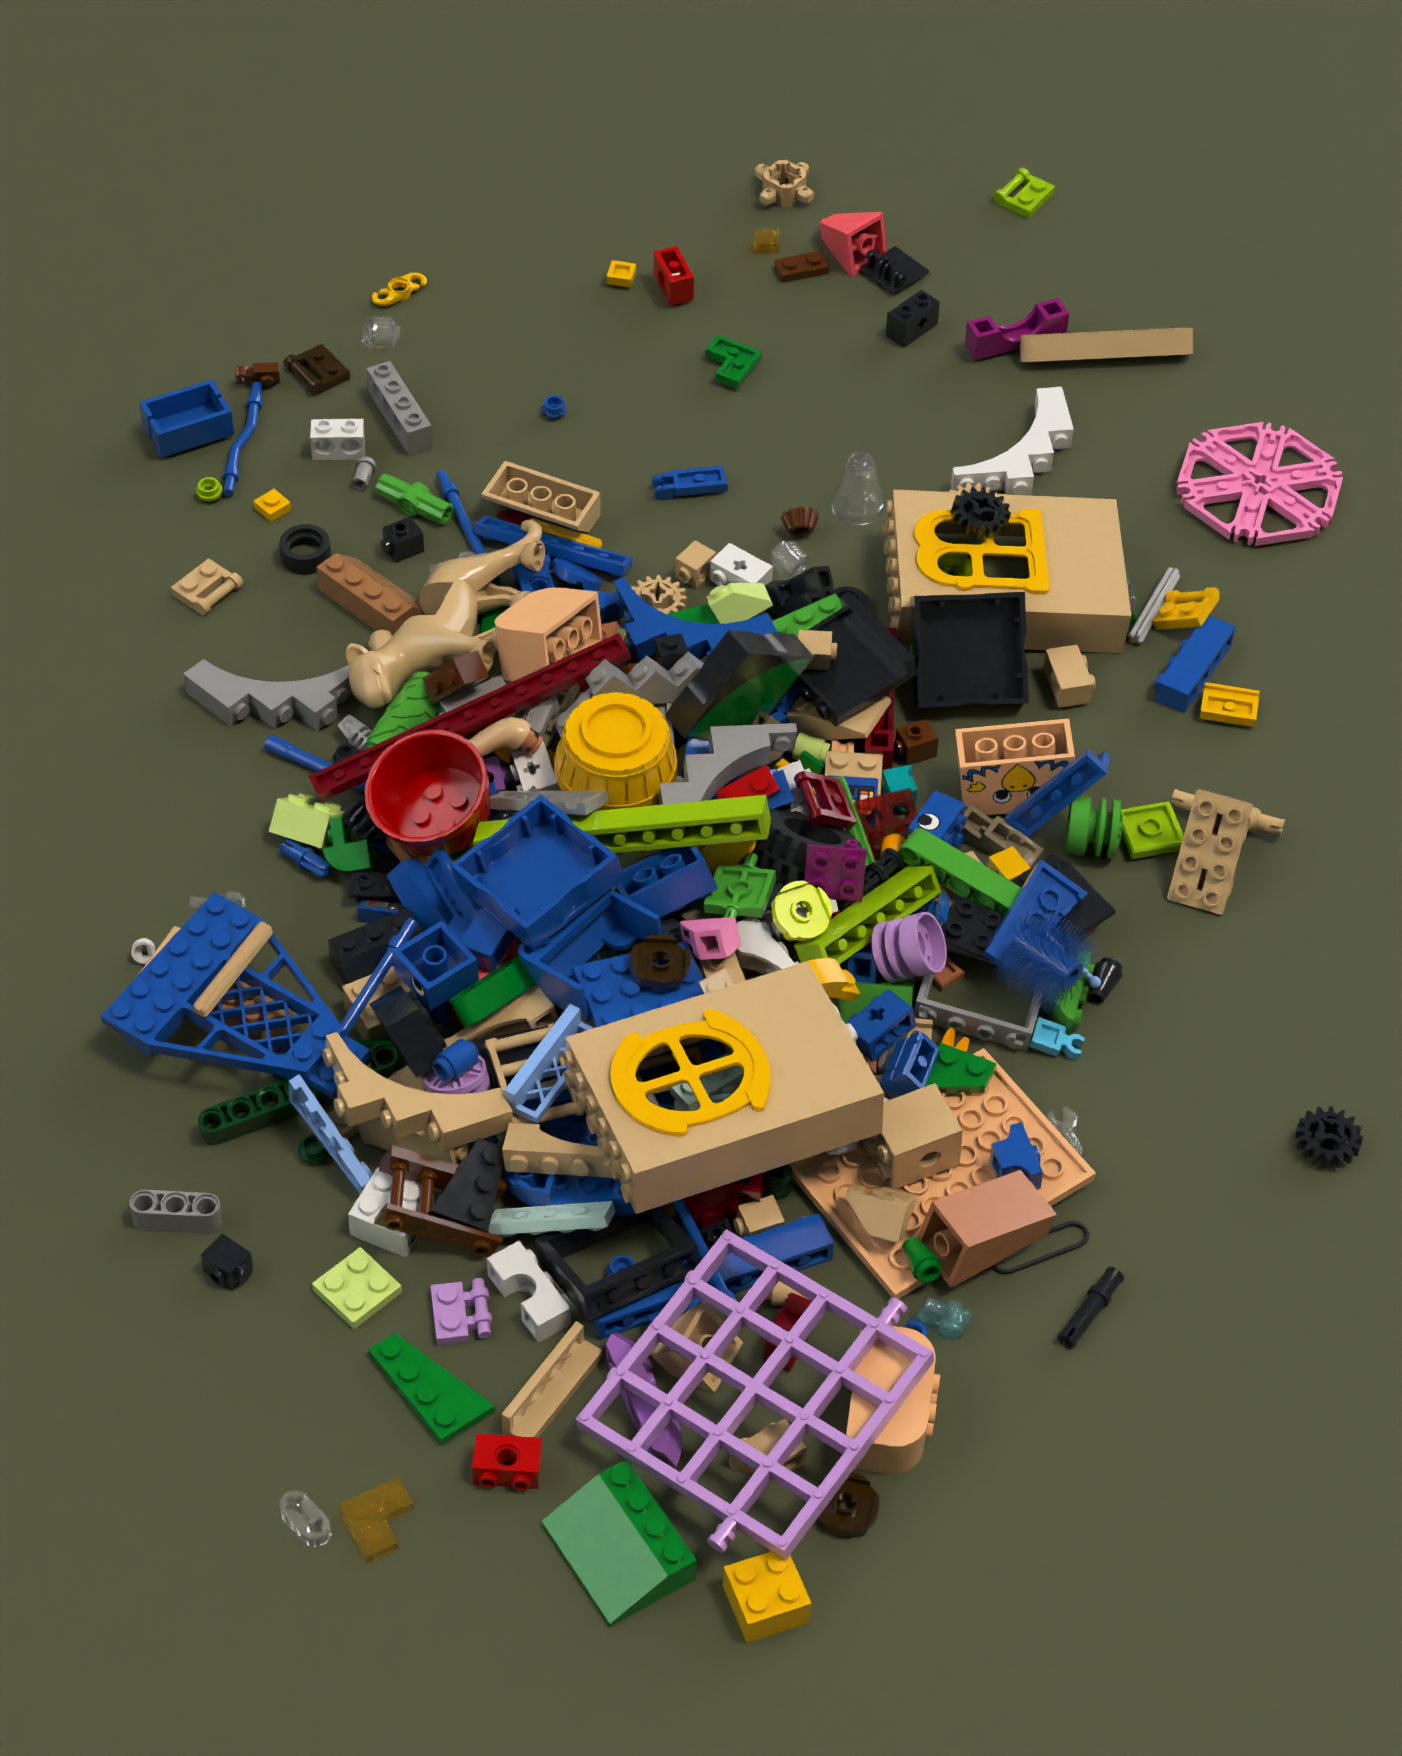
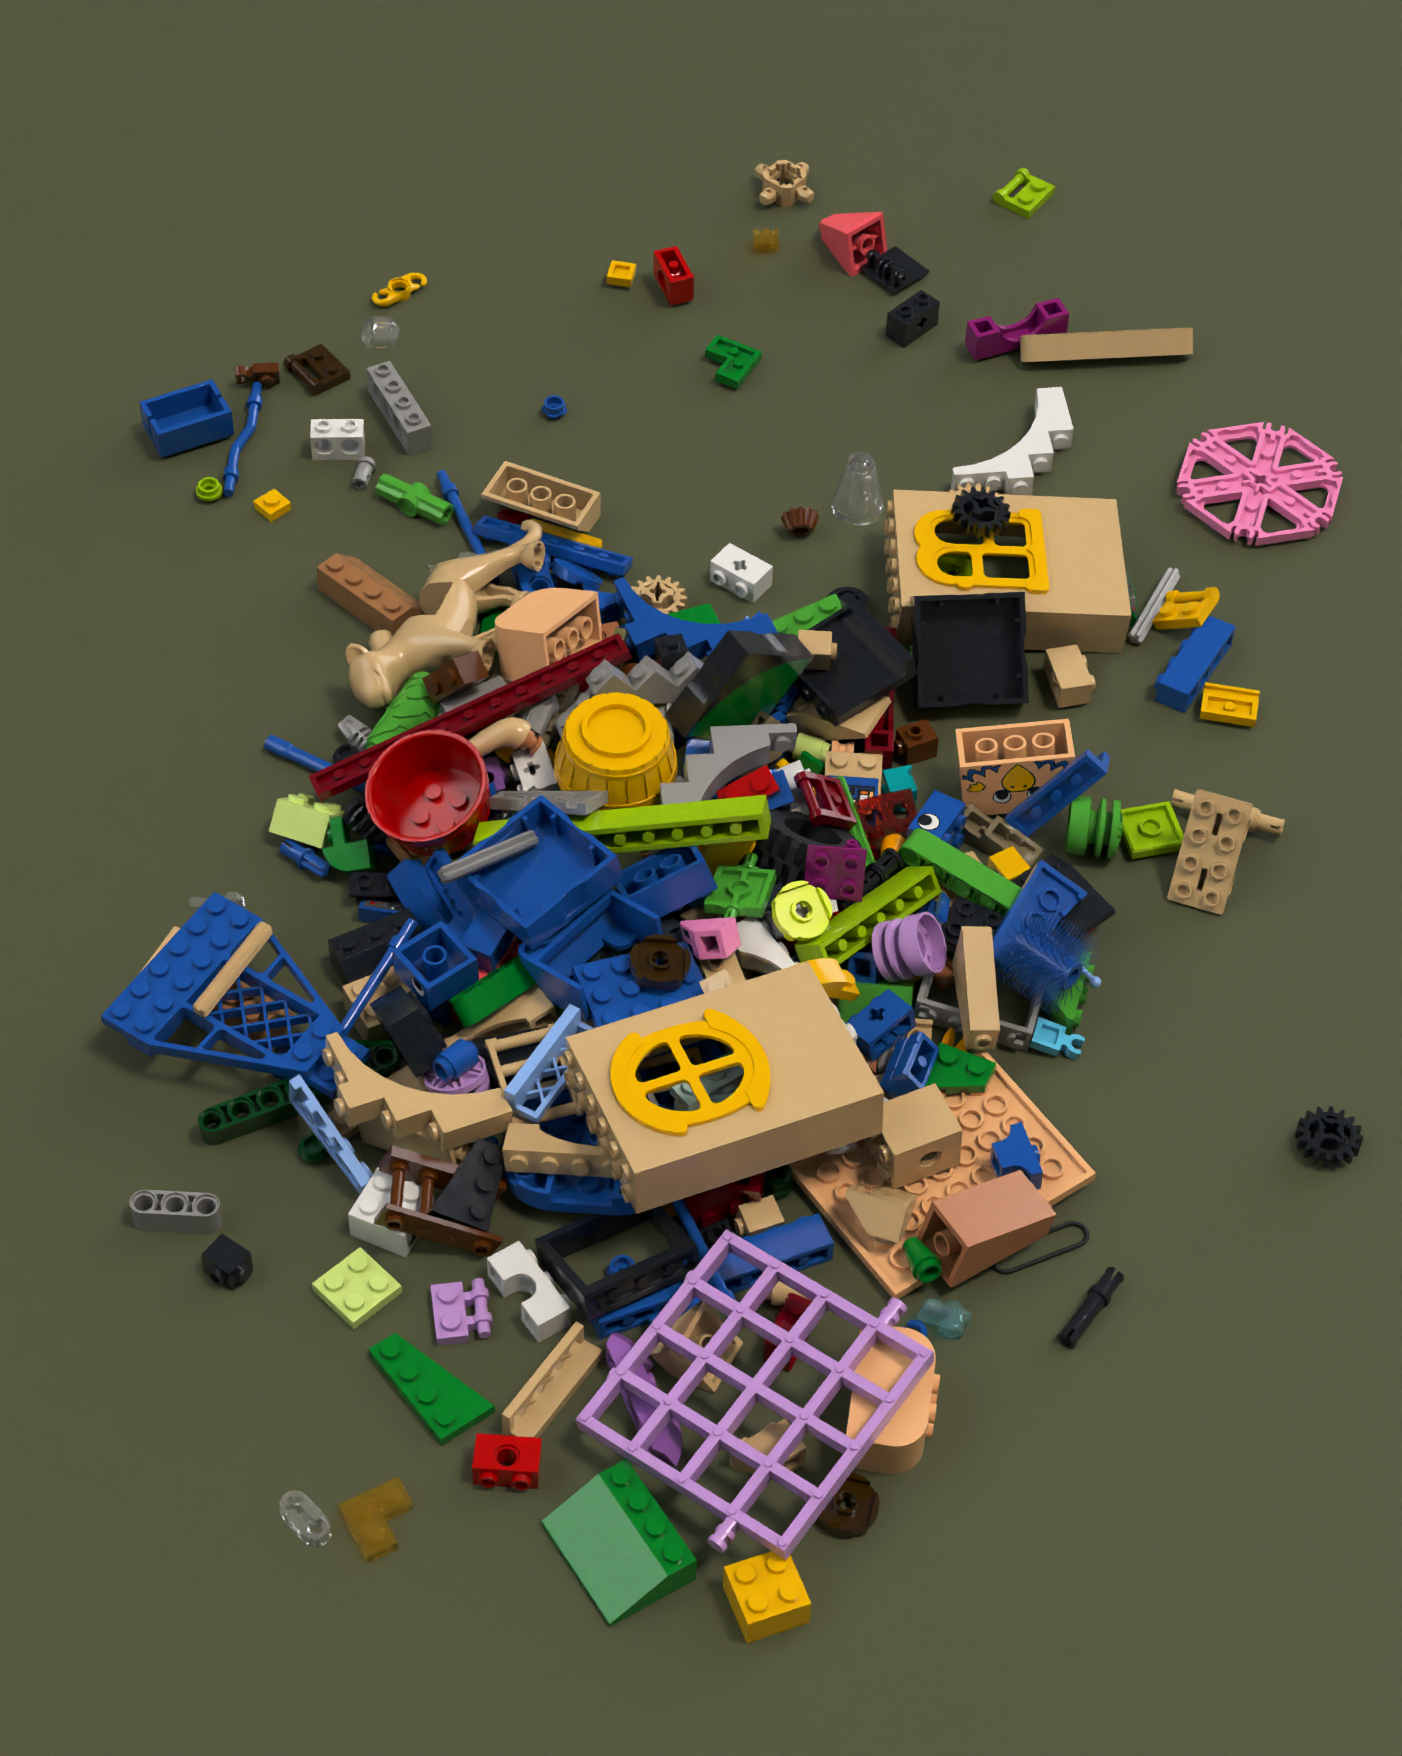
white hinge [131,938,156,964] -> none
tan plate [170,558,244,615] -> none
light grey arch [183,659,353,731] -> none
black tyre [279,524,331,574] -> none
black brick [381,516,424,563] -> none
light aqua plate [489,1201,615,1237] -> none
blue hinge [651,465,728,500] -> none
tan brick [675,540,716,589] -> none
yellowish green slope [707,583,773,624] -> none
black brick [765,566,834,617] -> none
clear head [770,540,809,580] -> none
reddish brown plate [774,251,829,283] -> none
clear bar [1048,1106,1085,1157] -> none
black cone [1088,957,1123,1003] -> none
none -> light grey axle [438,830,539,884]
none -> tan slope [952,926,1000,1050]

